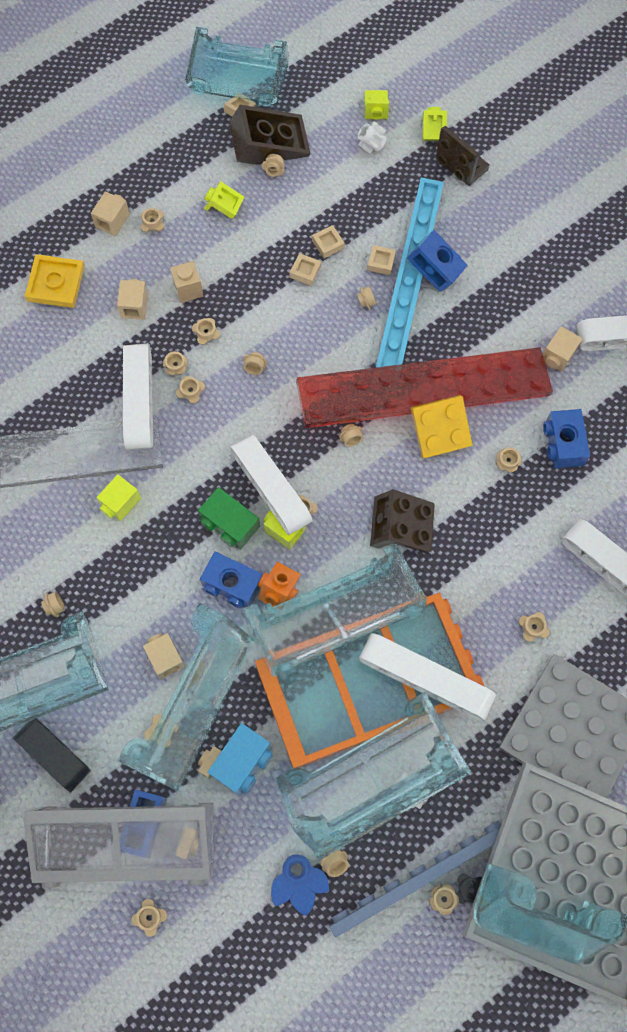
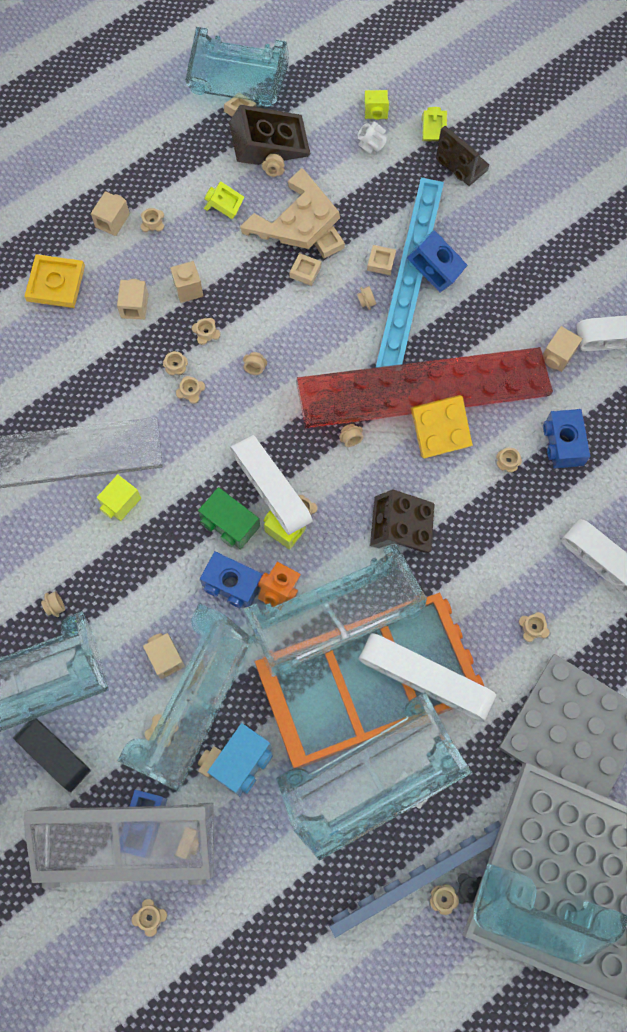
white beam [123,343,153,450] -> none
blue plate [271,854,329,916] -> none
tan plate [321,849,349,877] -> none
none -> tan wing [240,168,340,249]

